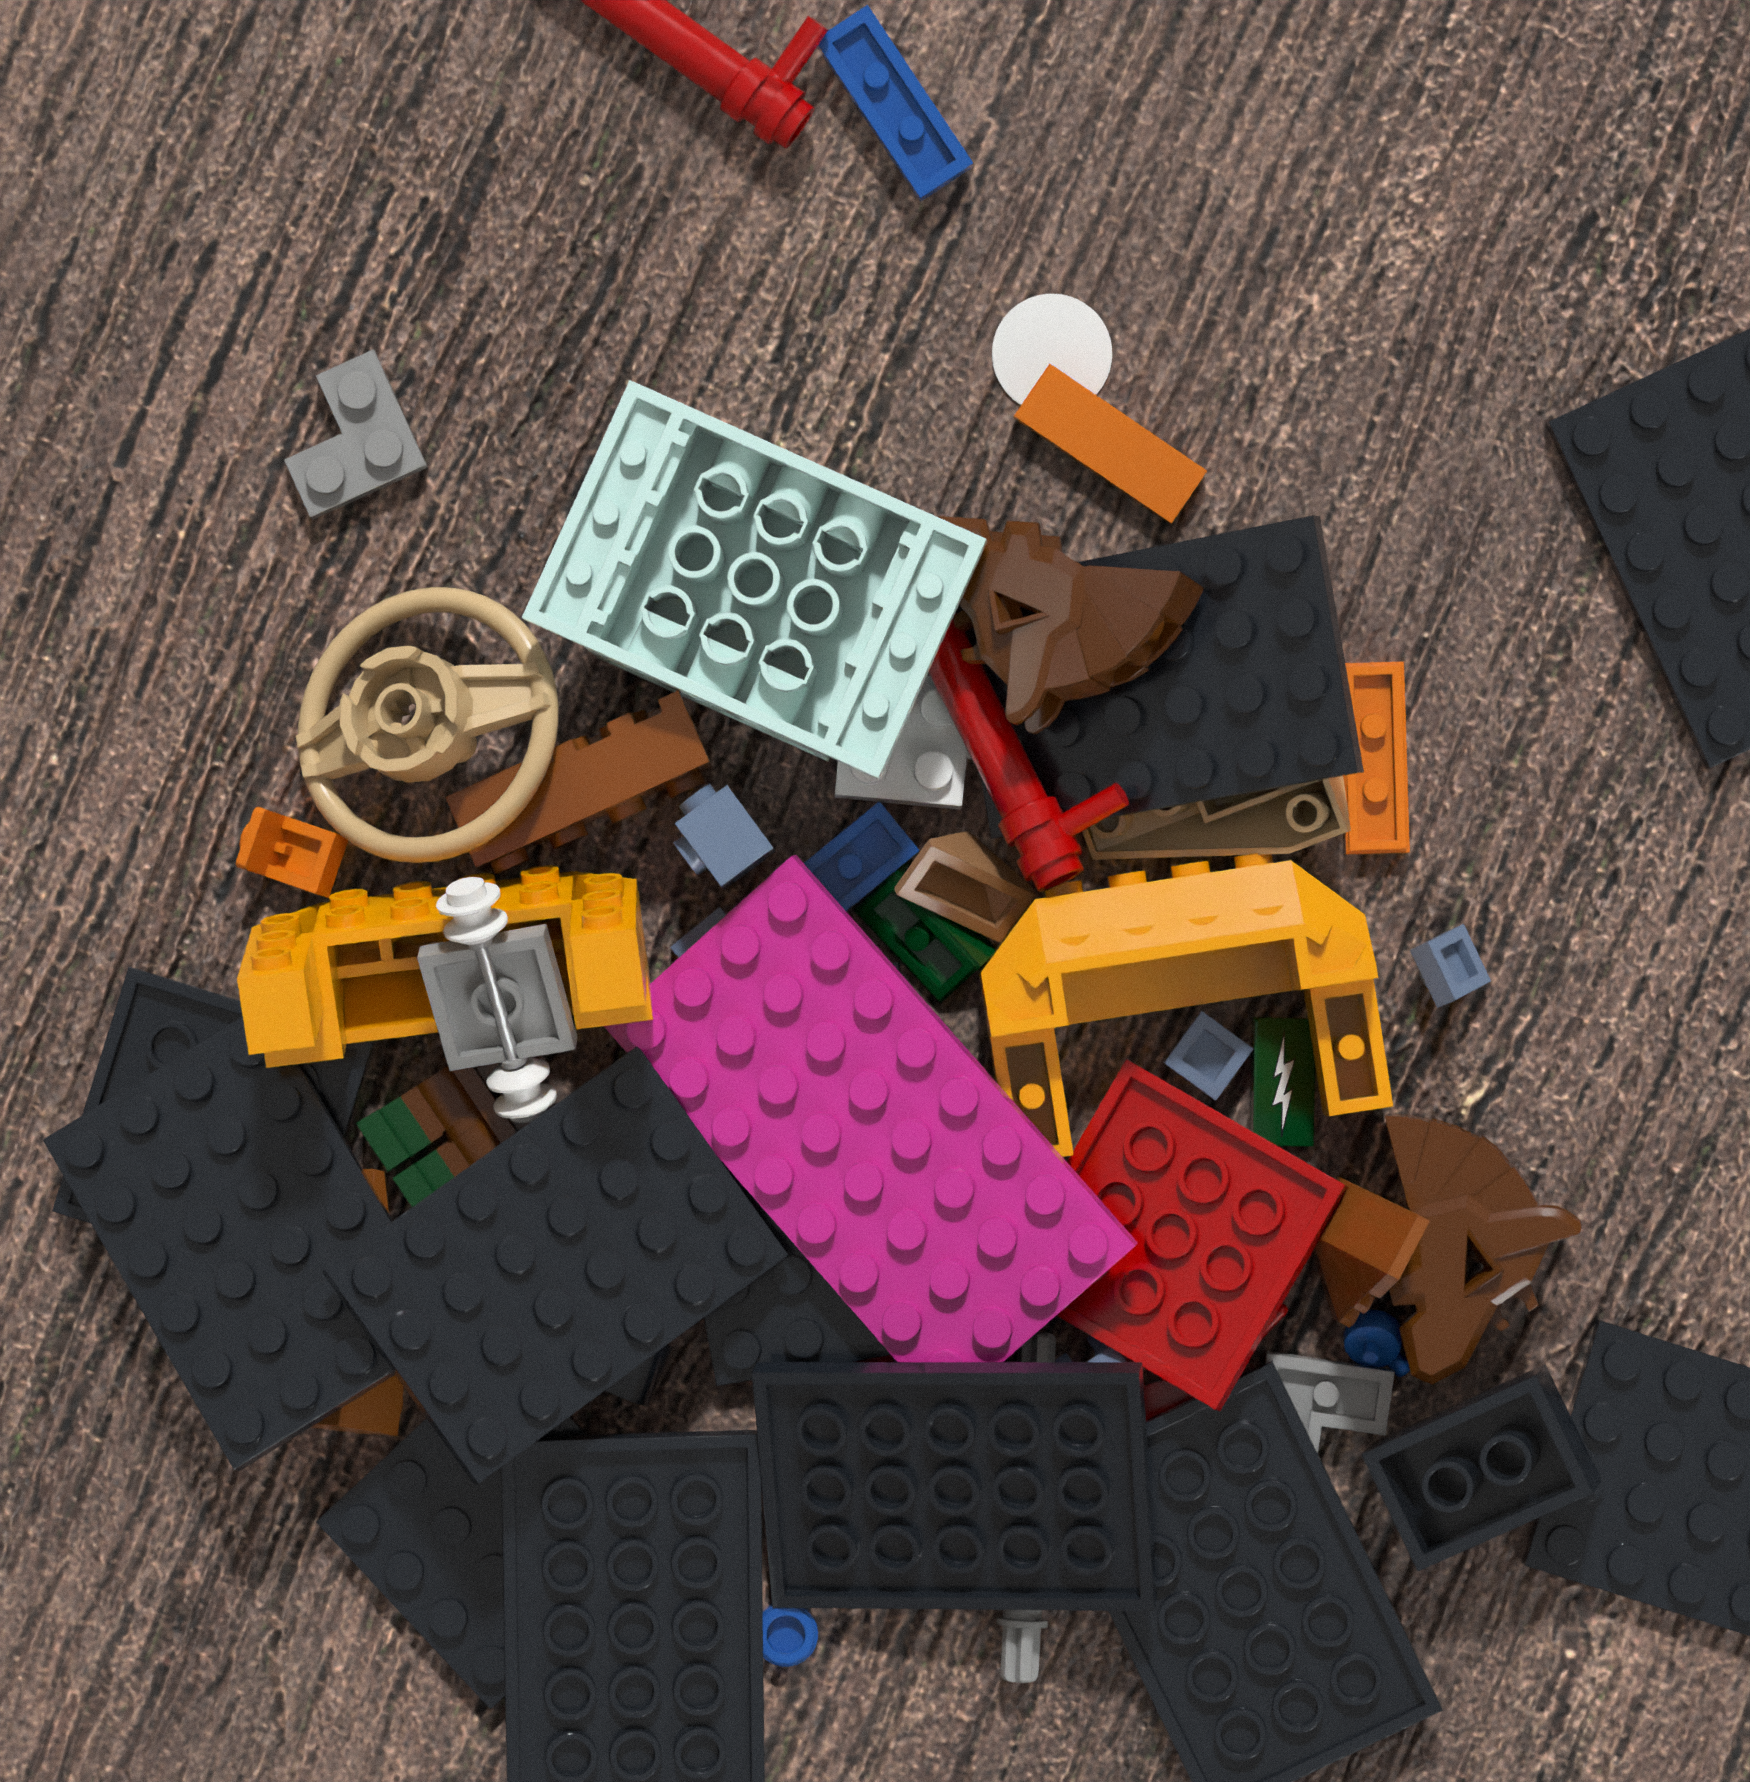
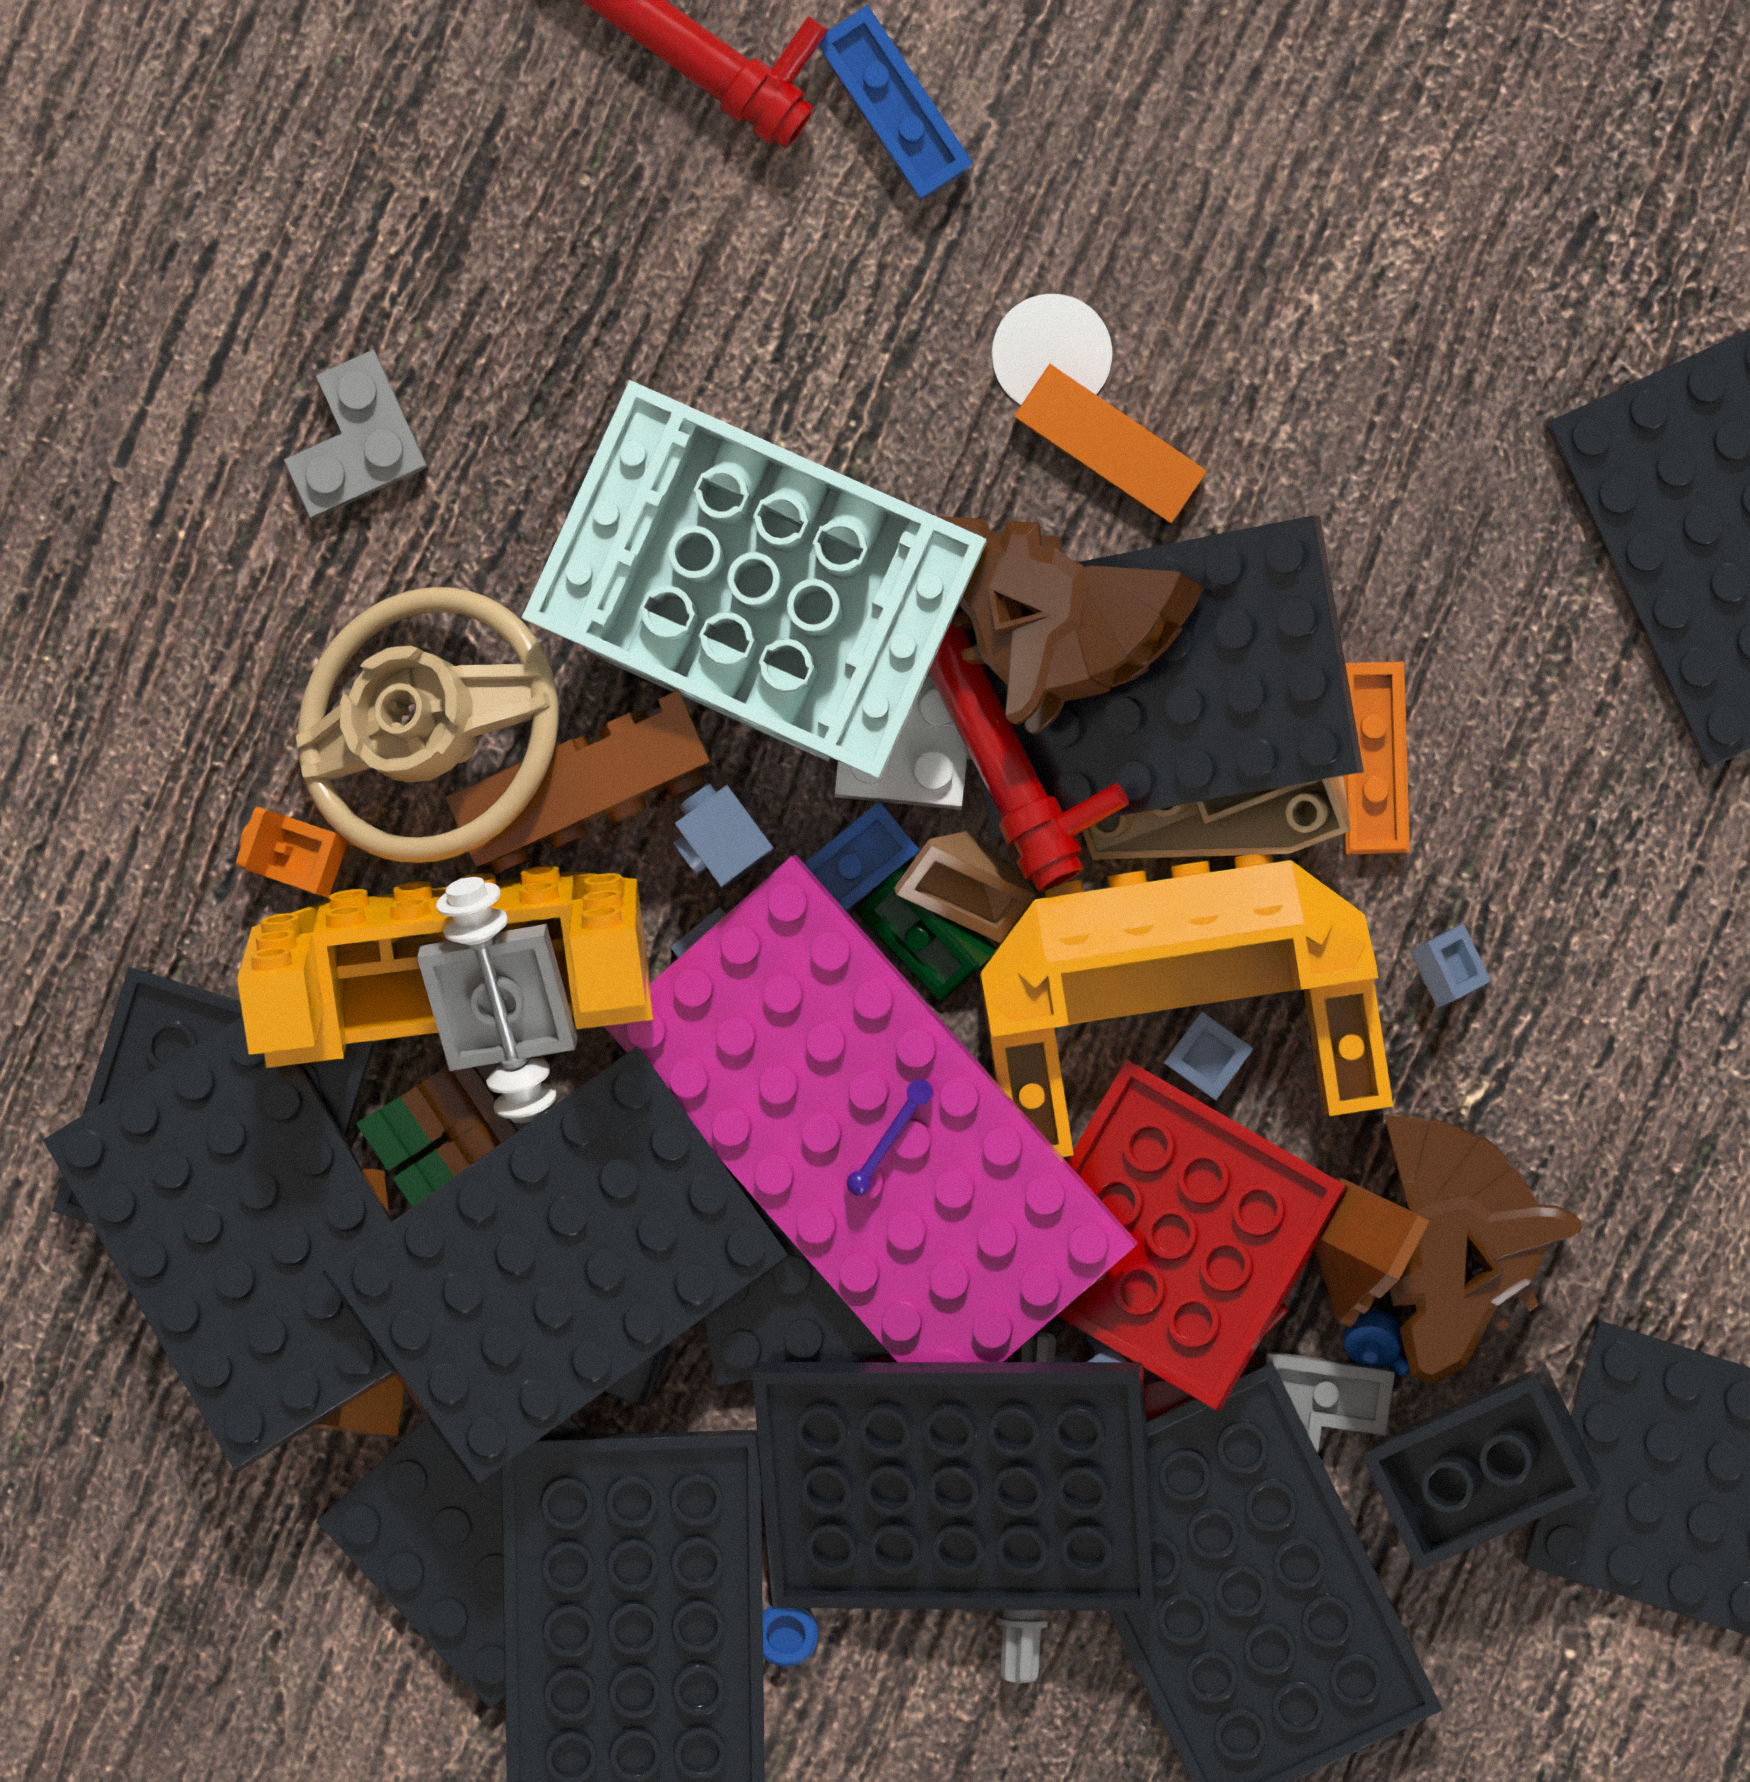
dark green slope [1250,1017,1315,1146] -> none
none -> dark purple hinge [846,1079,934,1196]

